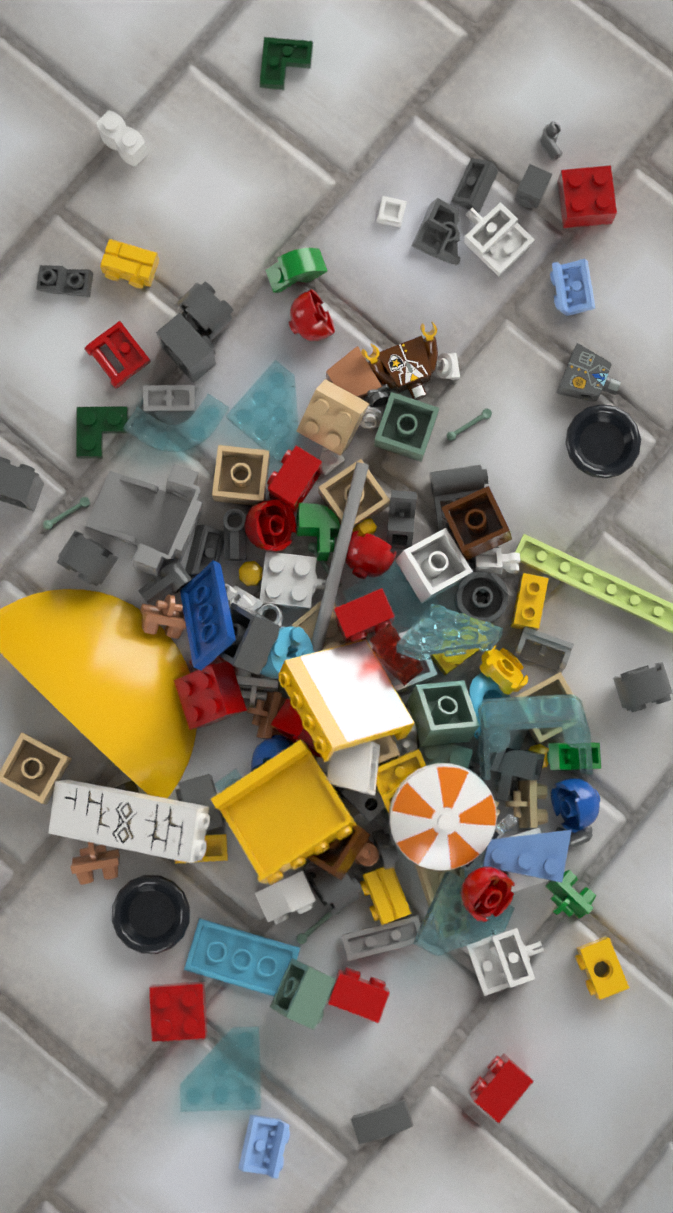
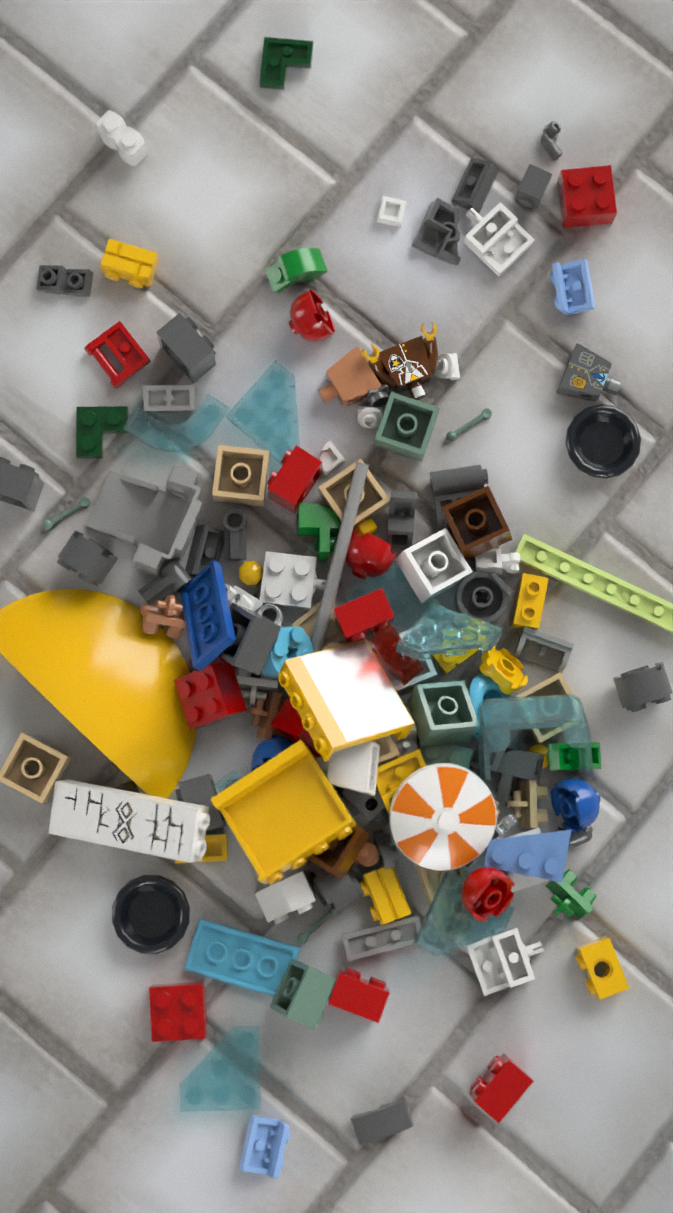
nougat hips [71,842,120,885] -> none
dark grey brick [174,282,234,341] -> none
red cylinder [244,500,296,551] -> none
tan brick [296,379,369,456] -> none

